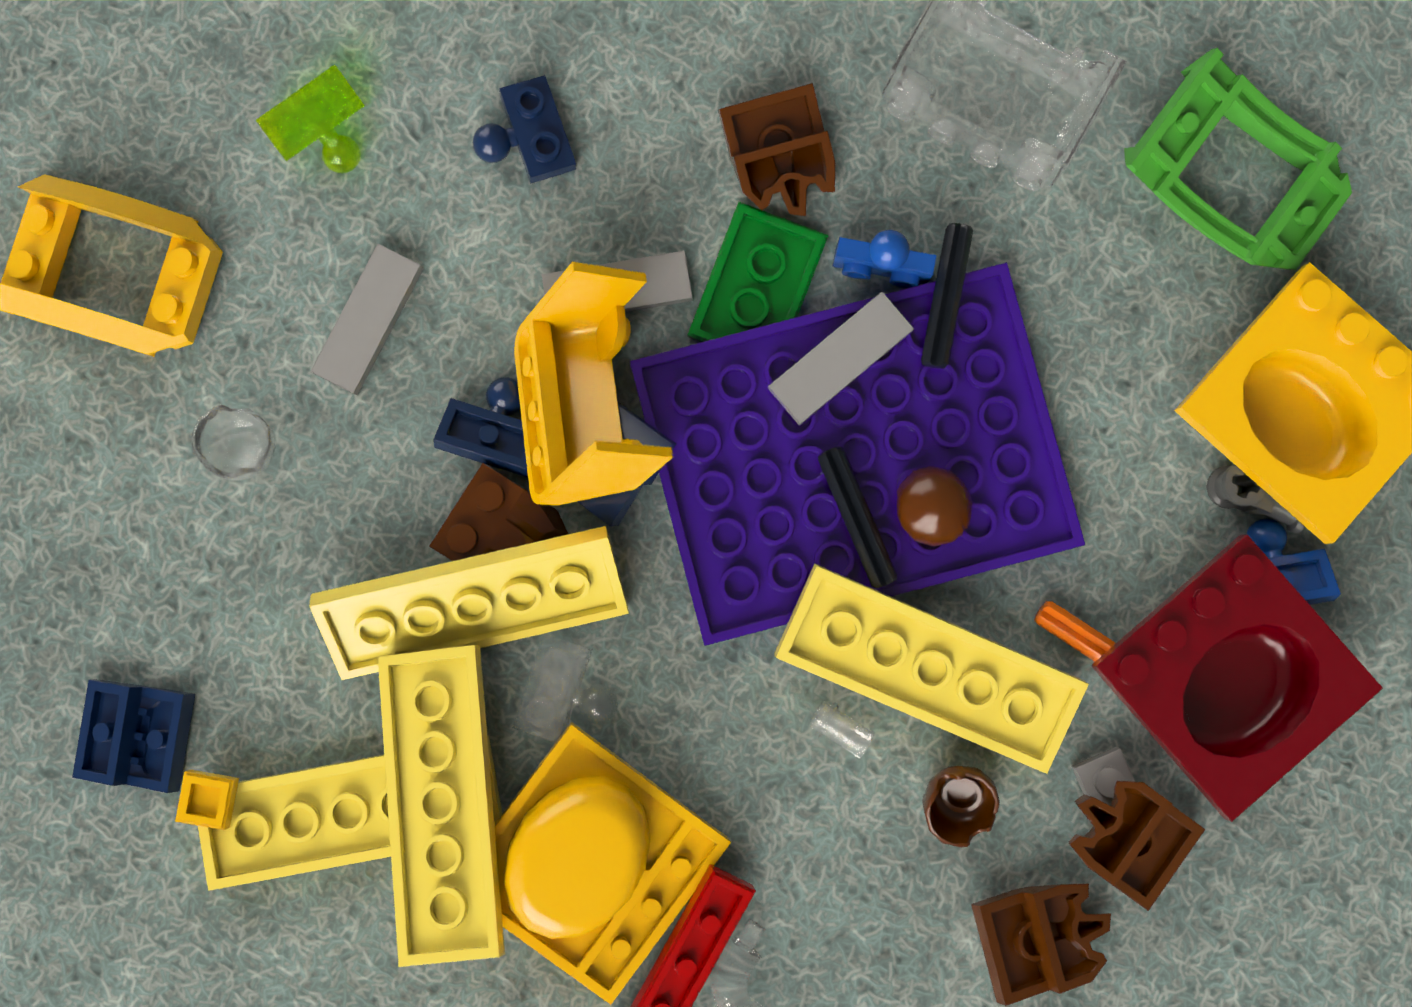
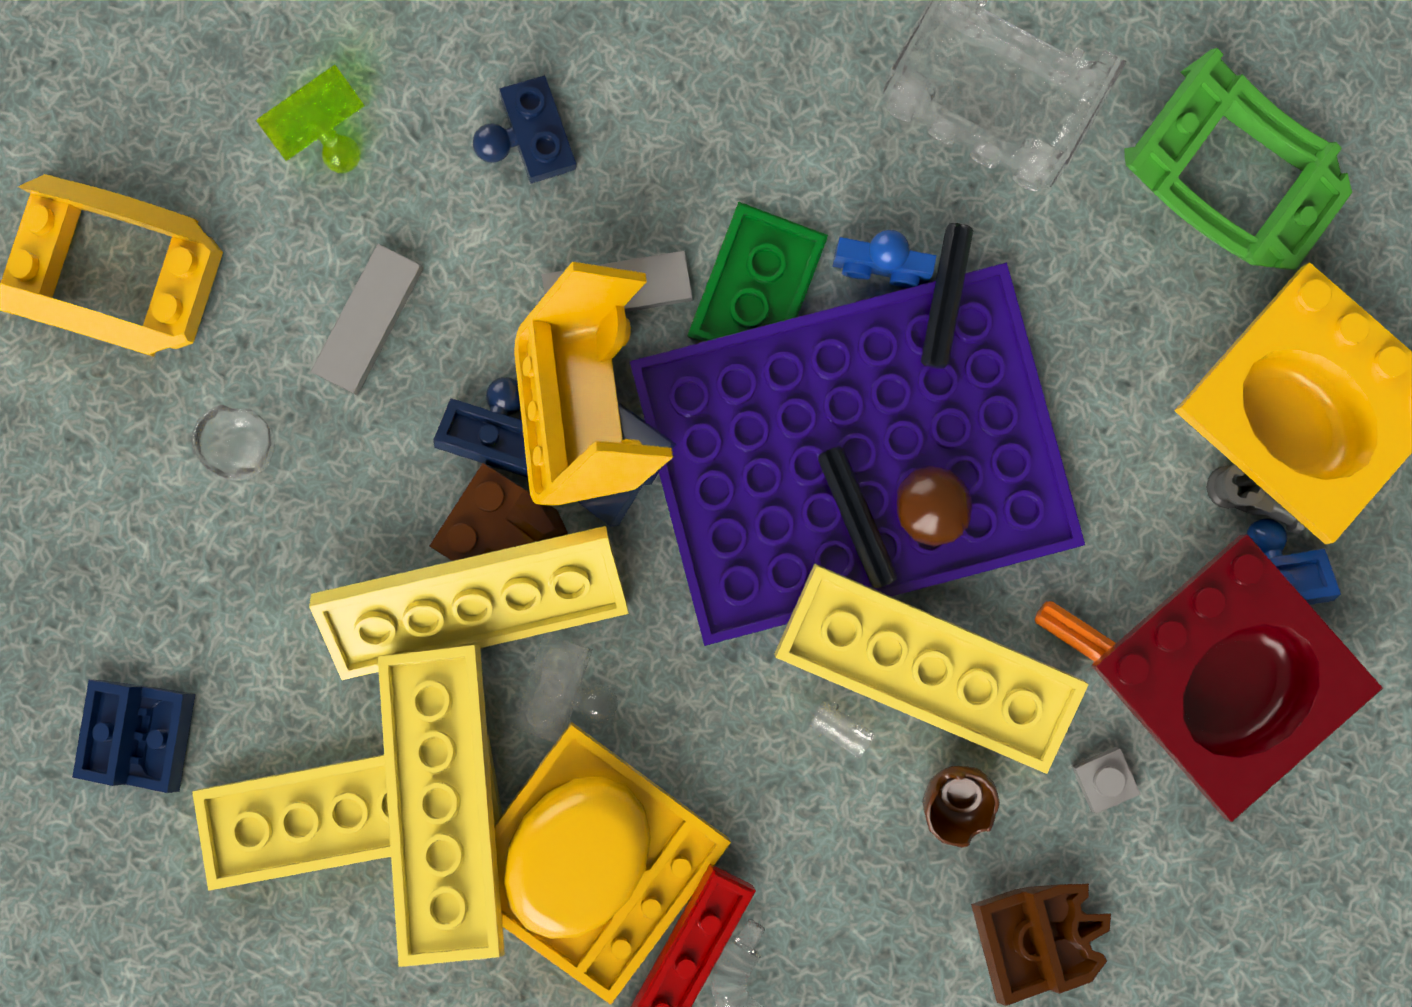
yellow tile [175,770,239,830] -> none
reddish brown plate [718,83,836,216] -> none
light grey tile [768,292,914,426] -> none
reddish brown plate [1068,781,1205,911] -> none

